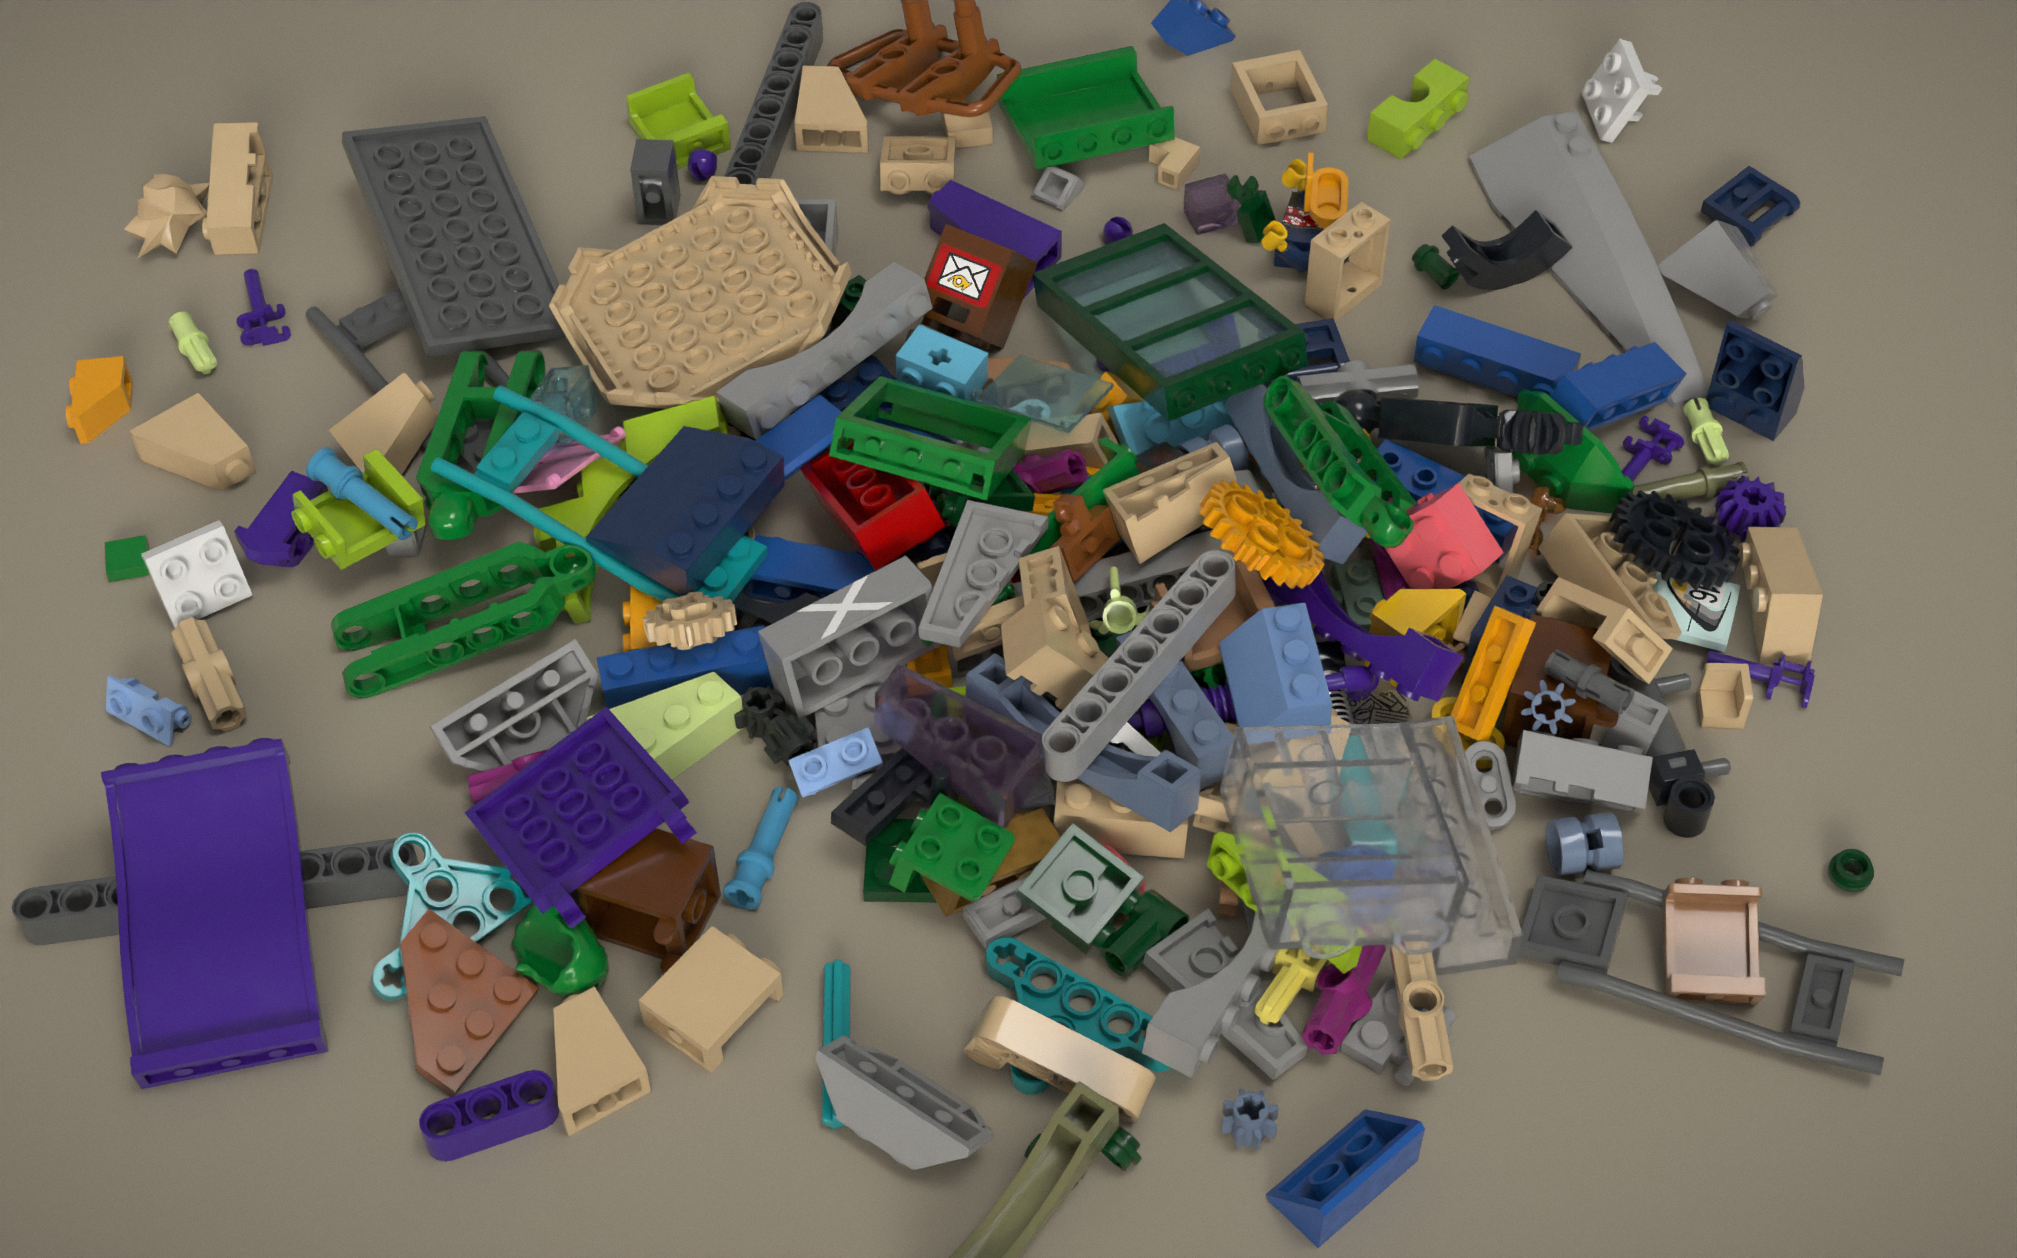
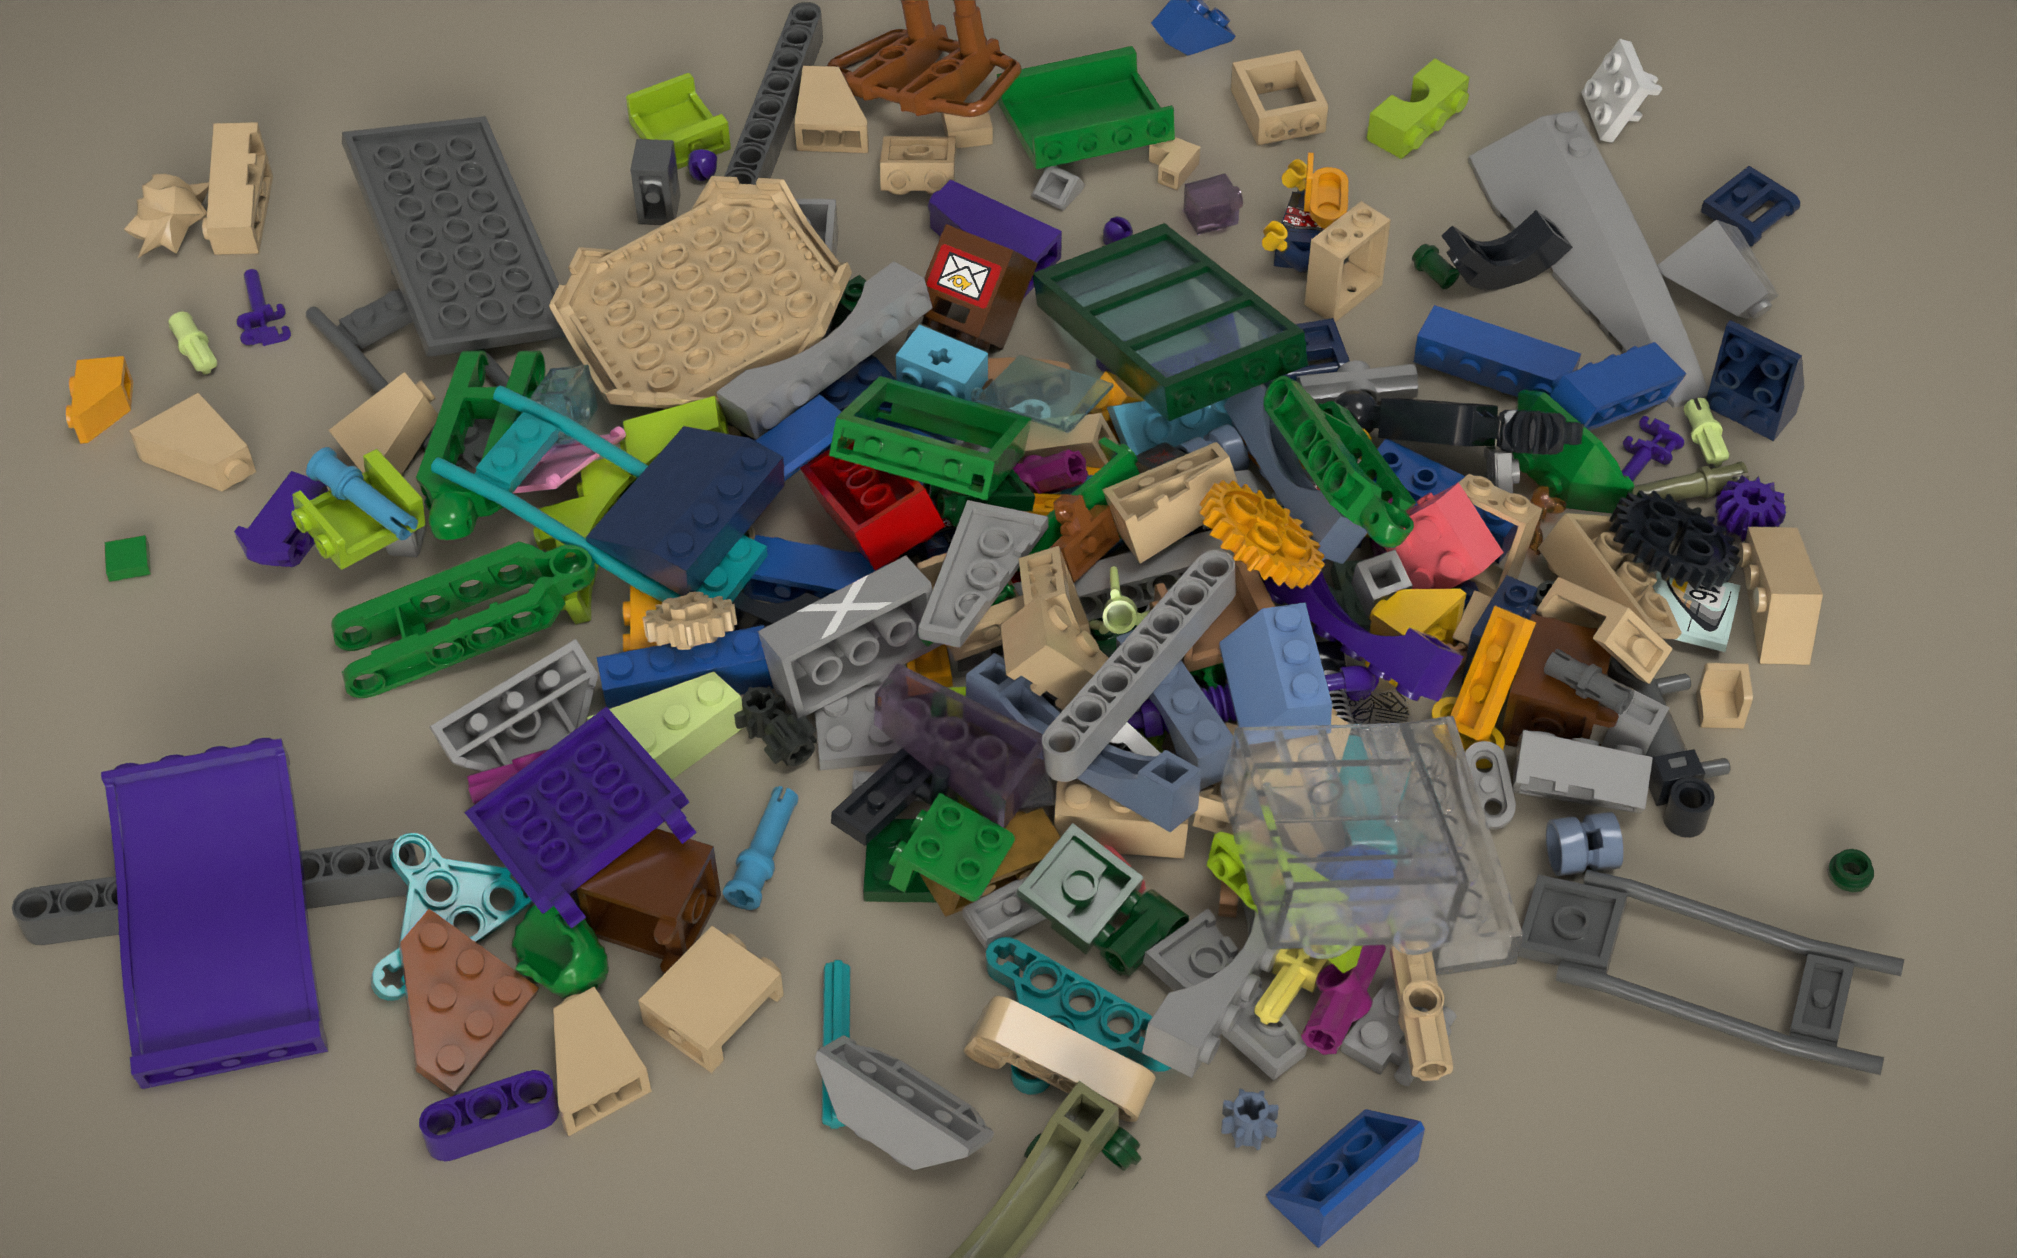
light blue hinge [106,675,192,747] -> none
white plate [141,520,252,629] -> none
tan piece [171,617,247,732] -> none
light blue hinge [788,727,883,798] -> none
dark green plate [1227,175,1276,243] -> none
sand blue gear [1521,680,1576,734] -> none
panel [1662,878,1766,1005] -> none
dark purple piece [1706,651,1815,708] -> none
none -> light grey brick [1351,550,1413,619]

